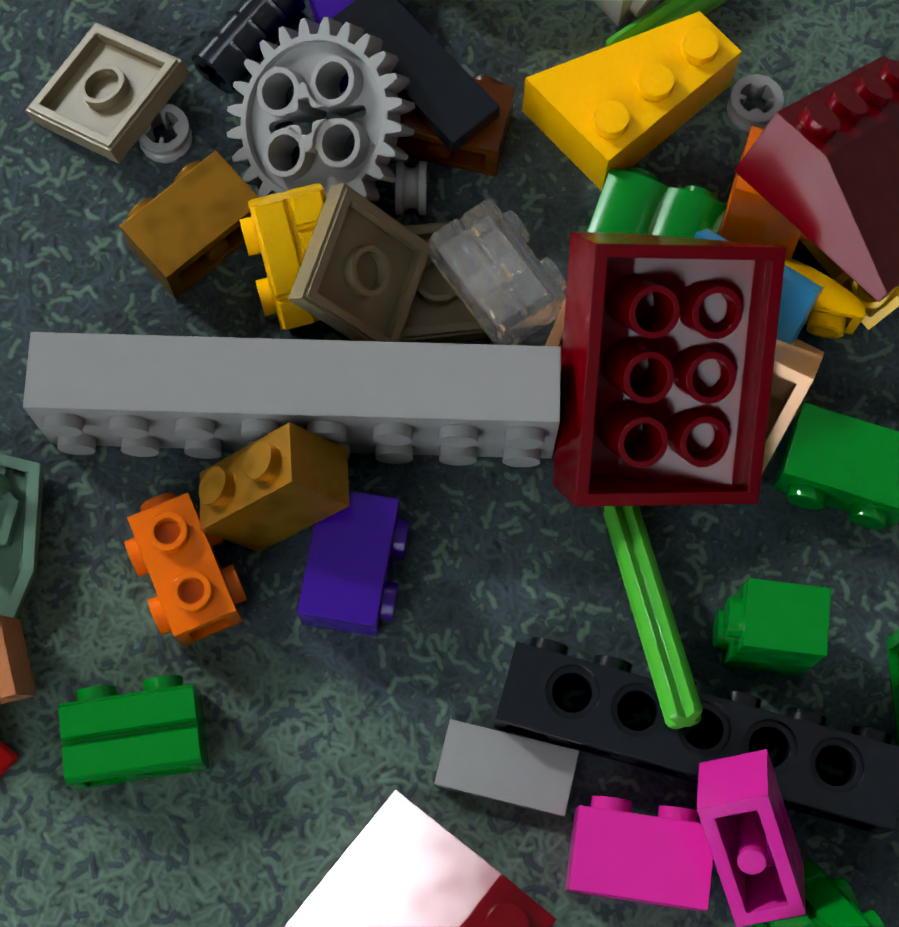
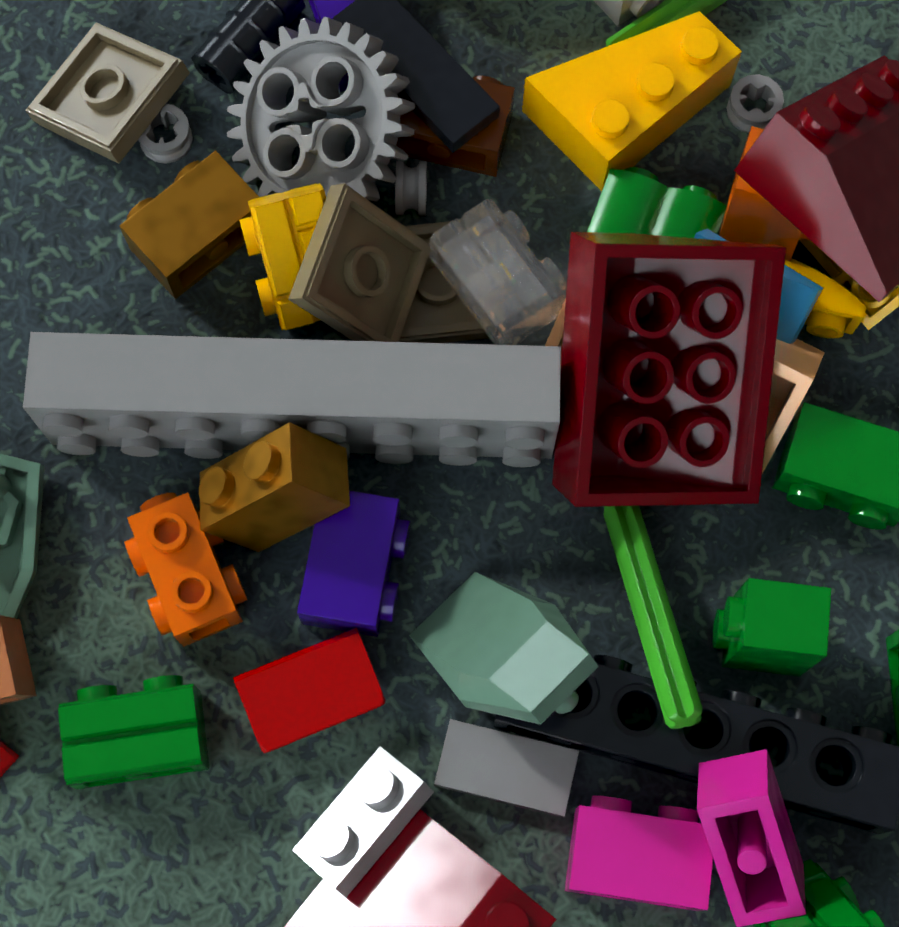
none -> red slope [233,628,386,753]
none -> plate [292,746,434,898]
none -> sand green piece [409,572,599,725]

